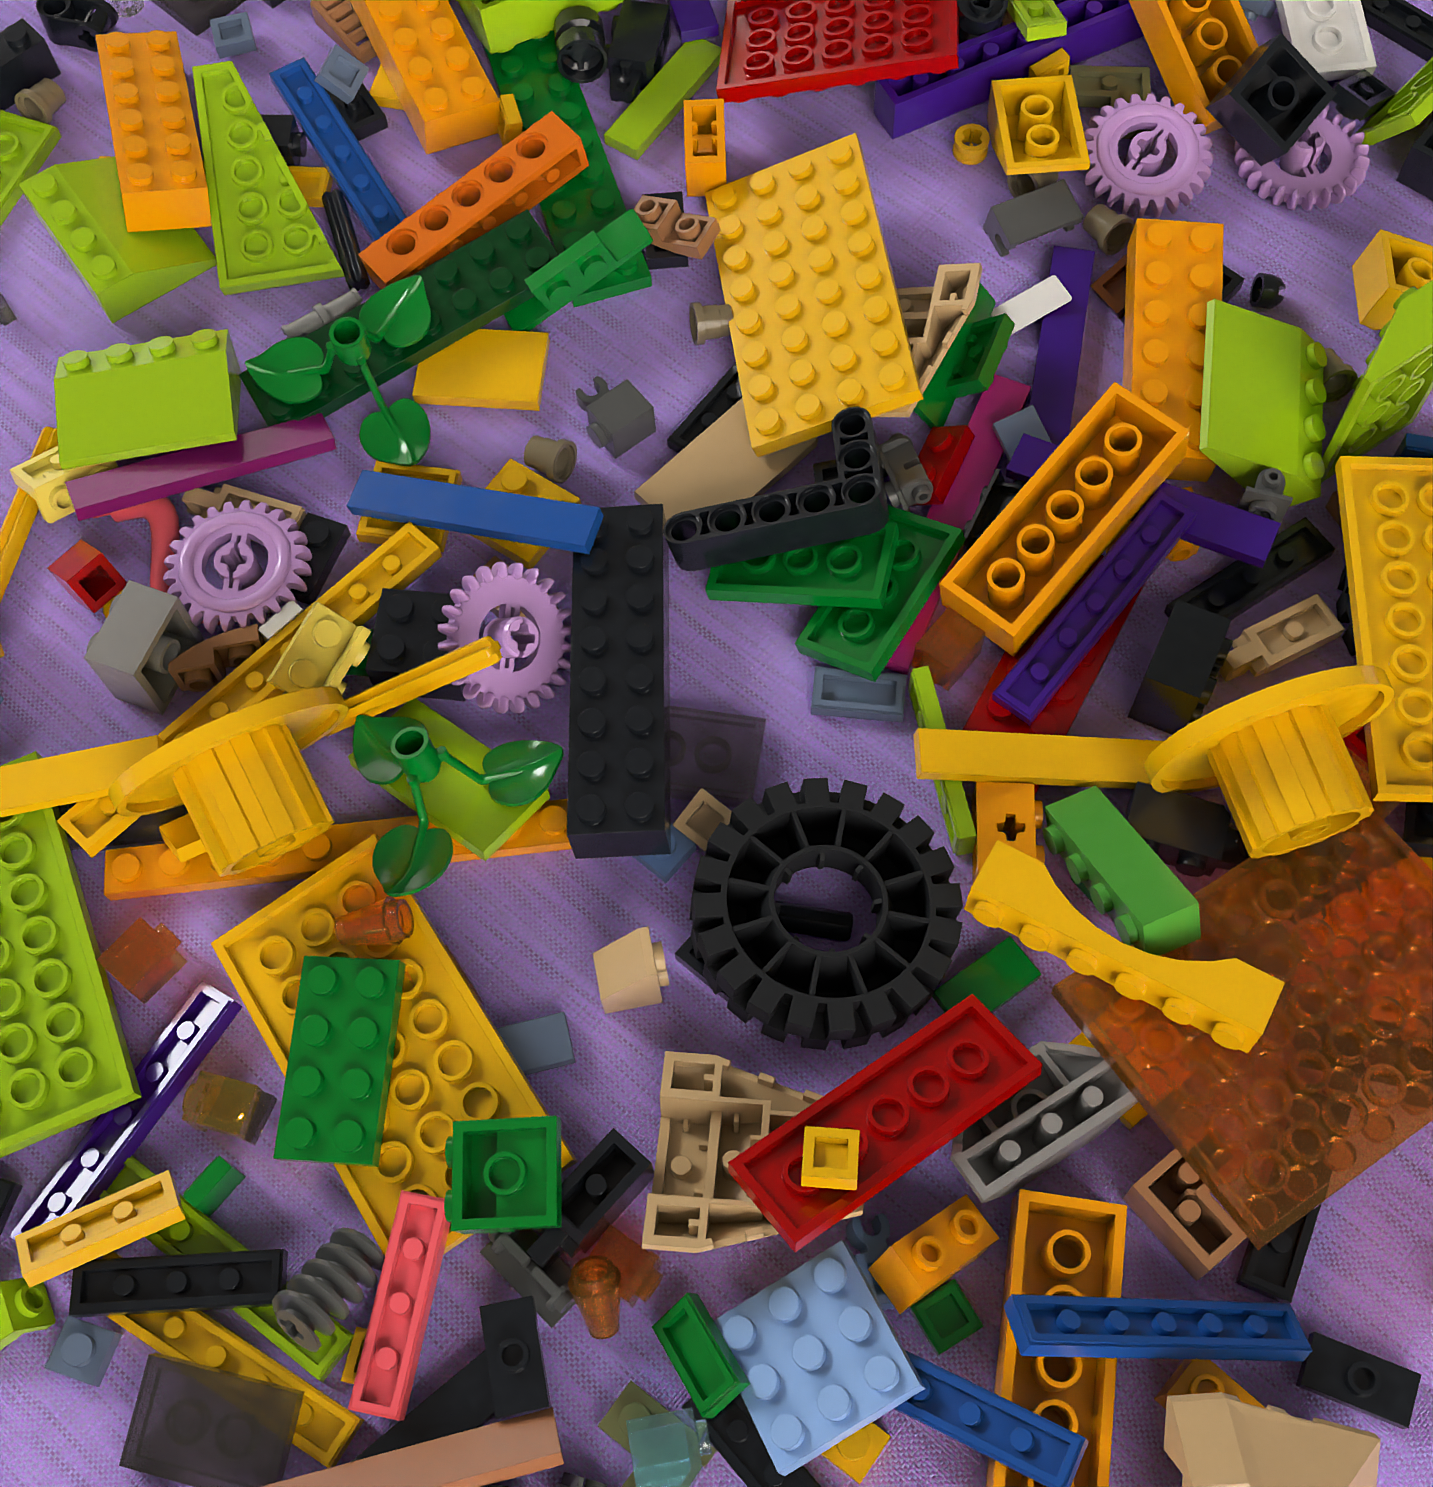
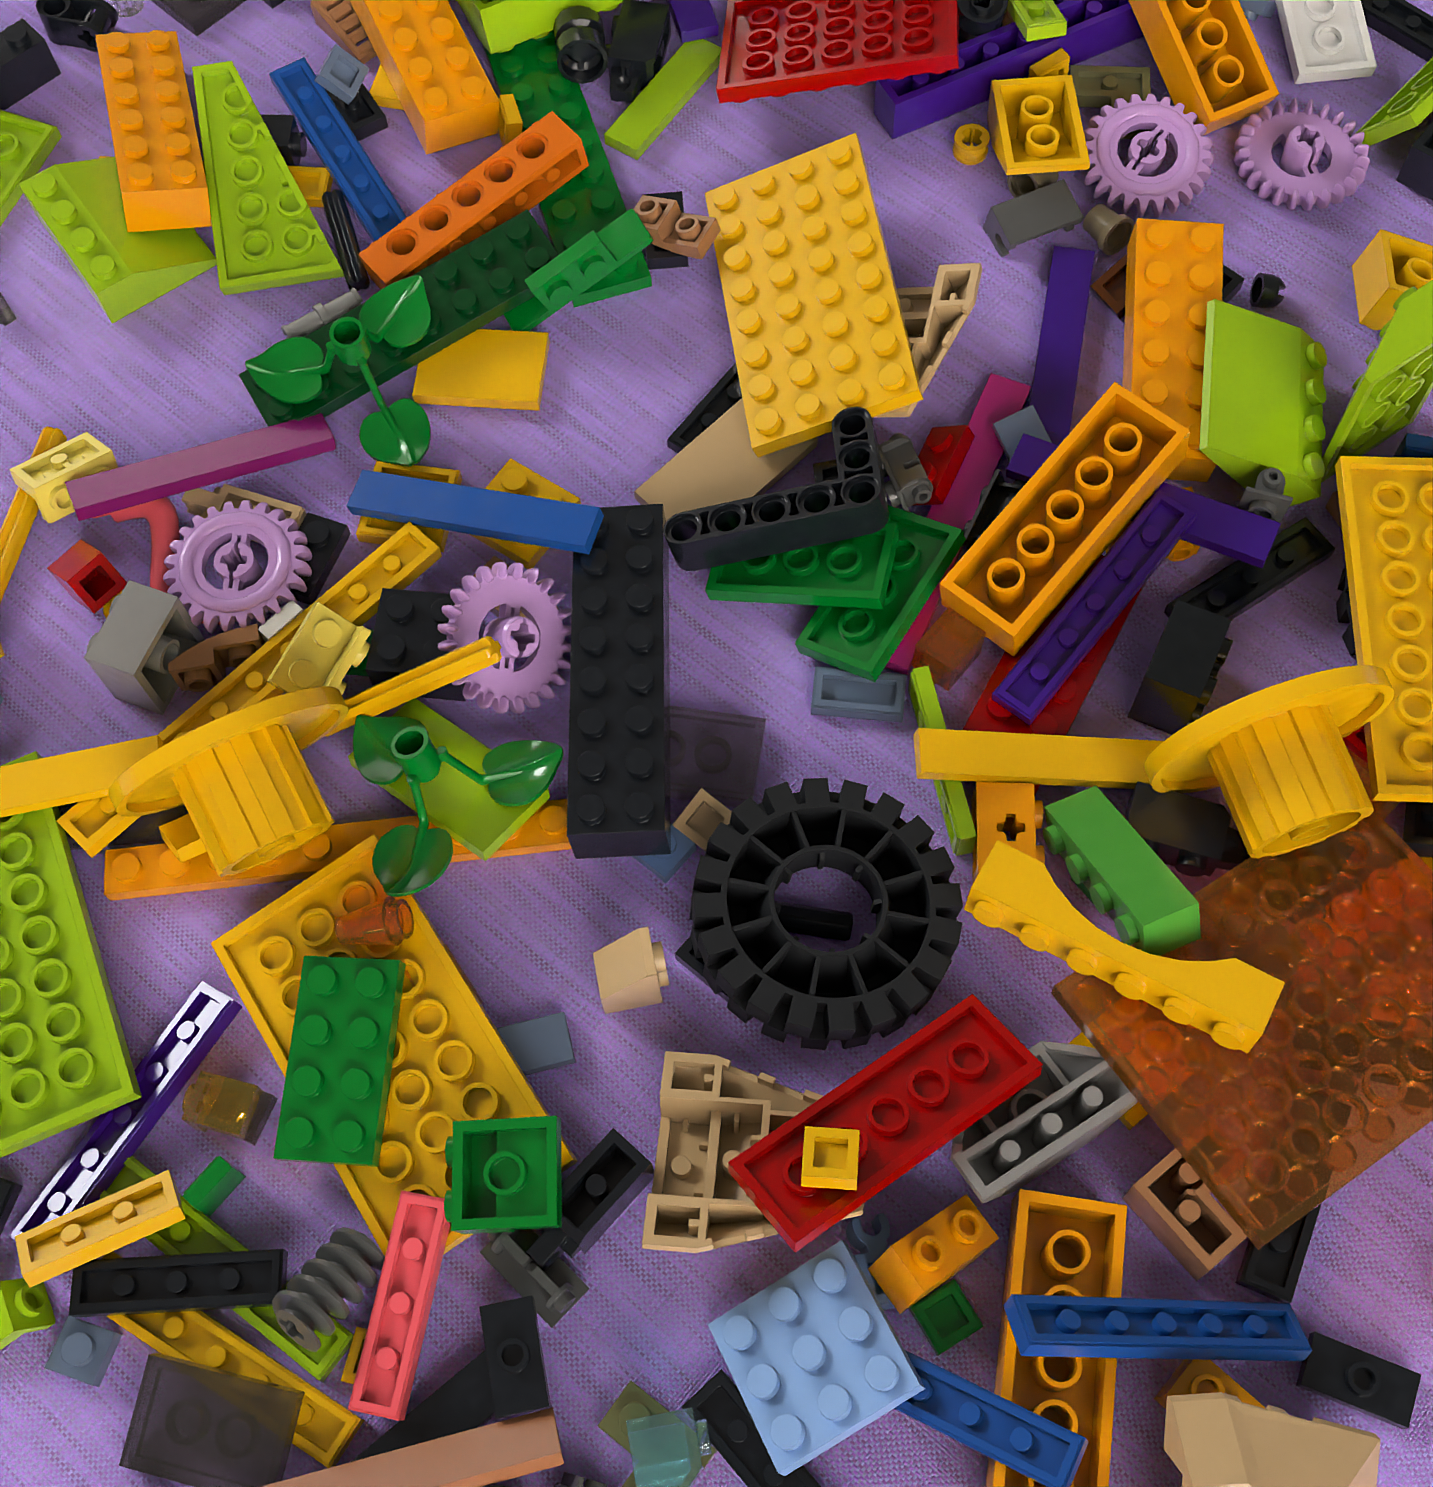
dark tan piece [15,78,66,124] -> none
lime slope [54,329,242,470] -> none
clear orange brick [96,917,188,1004] -> none
sand blue plate [210,12,257,59] -> none
dark tan piece [524,435,577,483] -> none
clear orange cone [568,1255,621,1339] -> none
dark grey brick [575,376,656,459] -> none
clear orange bracket [580,1224,664,1308] -> none
green tile [652,1292,750,1418] -> none
light orange brick [683,99,727,197] -> none
dark tan piece [689,302,733,345] -> none
yellow plate [821,1422,891,1484] -> none
green bracket [913,283,1015,429] -> none
green tile [932,936,1041,1013] -> none
white sticker [991,275,1072,335] -> none
black brick [1206,33,1337,166] -> none
tan hinge [1219,594,1345,682] -> none
dark tan piece [1323,348,1358,402] -> none
black plate [1332,70,1396,121] -> none

